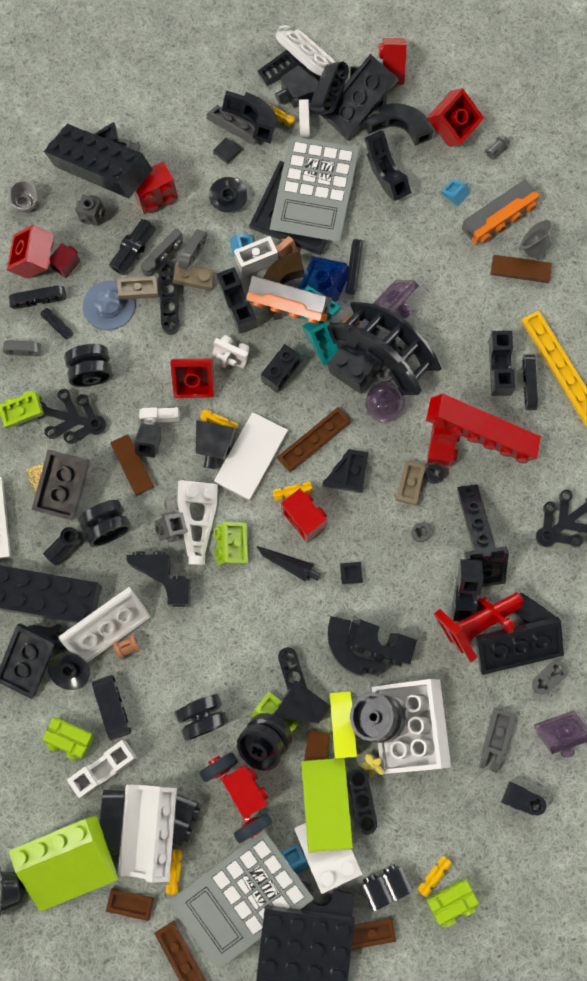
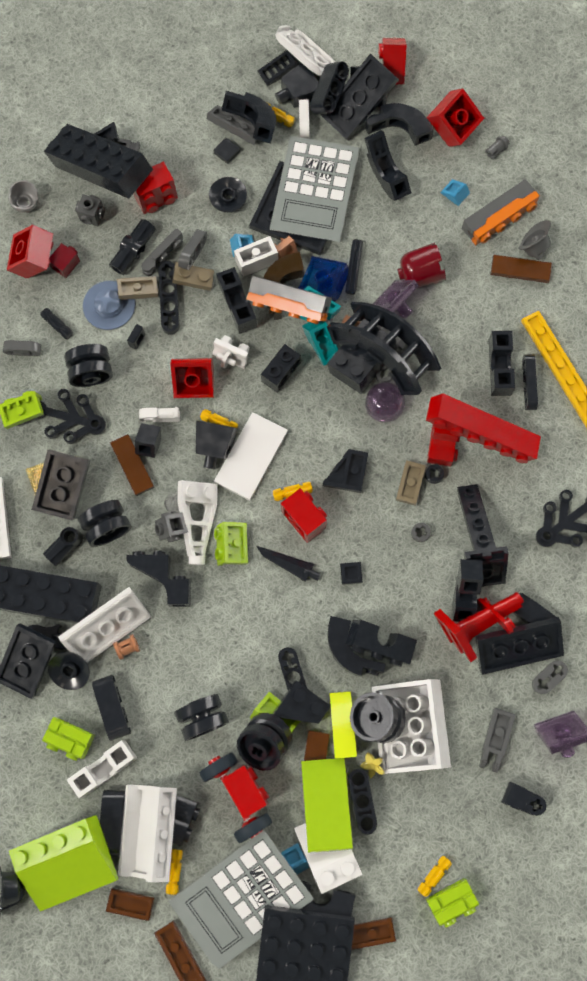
black beam [9,285,66,309] -> none
reddish brown tile [277,407,351,473] -> none
black brick [360,864,413,912] -> none
none -> black tile [127,324,145,350]
none -> dark red cylinder [397,243,446,288]

